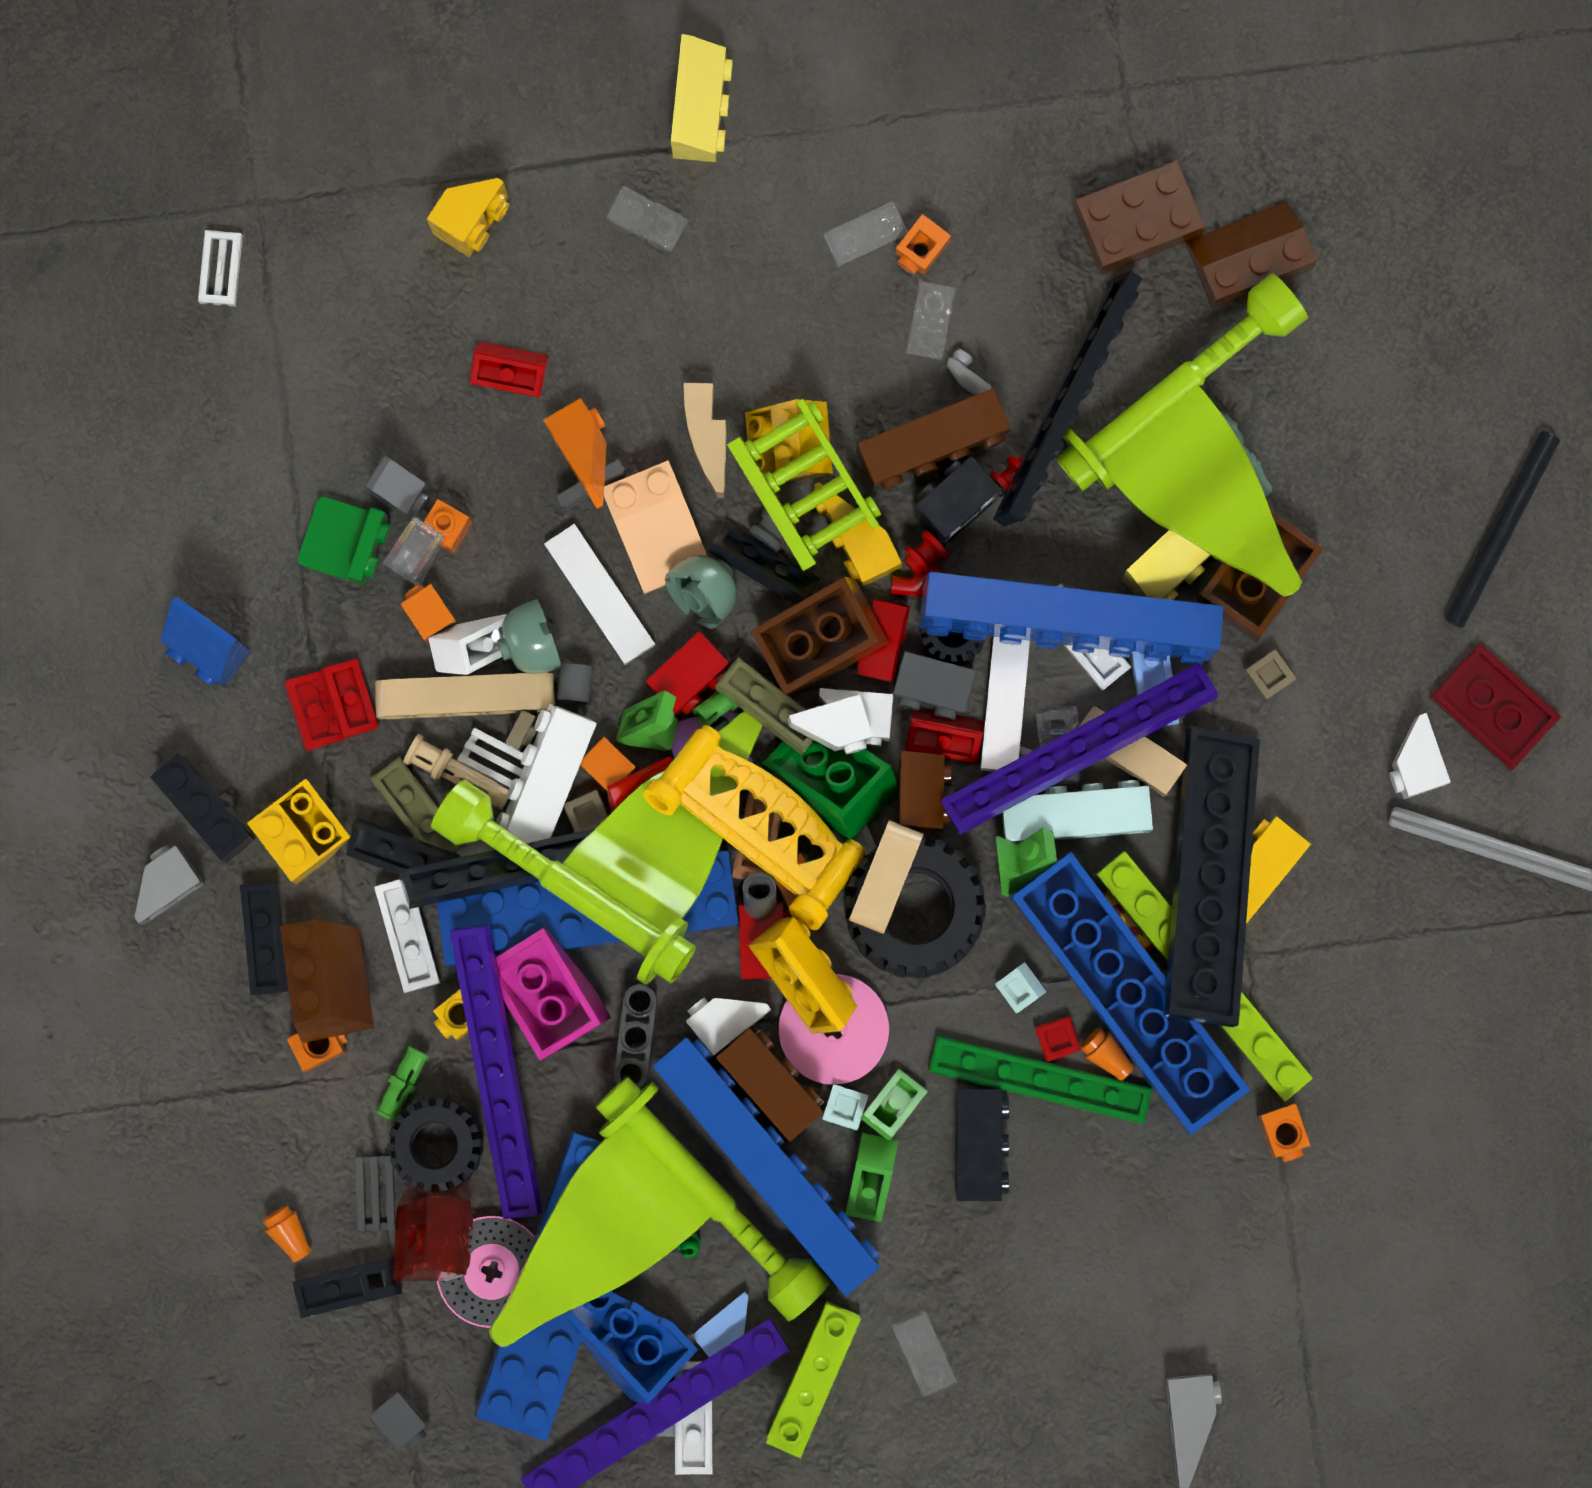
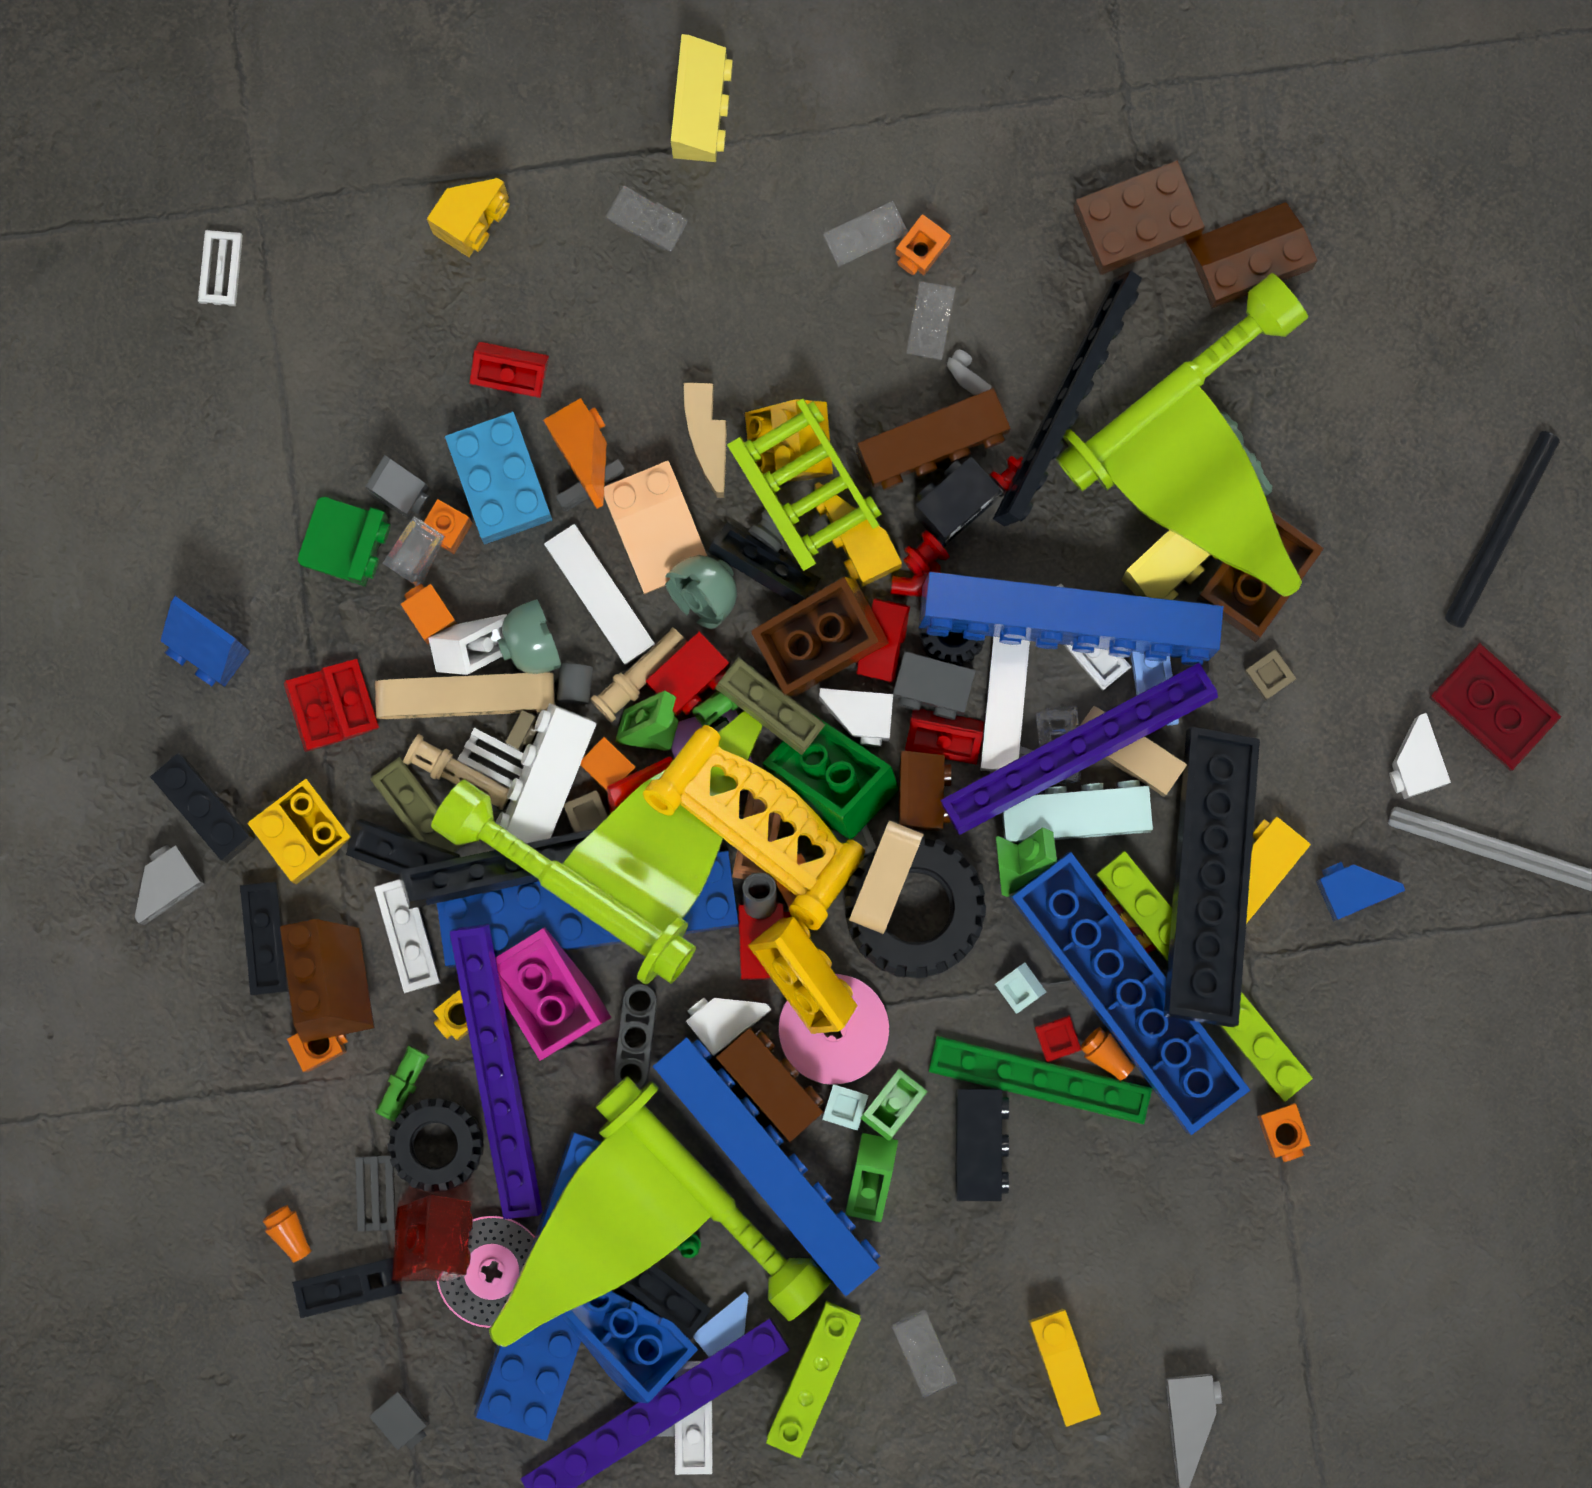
white slope [787,694,873,754] -> none
none -> dark azure brick [445,412,553,545]
none -> tan pin [590,627,687,722]
none -> black plate [619,1265,711,1340]
none -> yellow slope [1028,1309,1101,1427]
none -> blue slope [1316,862,1405,922]

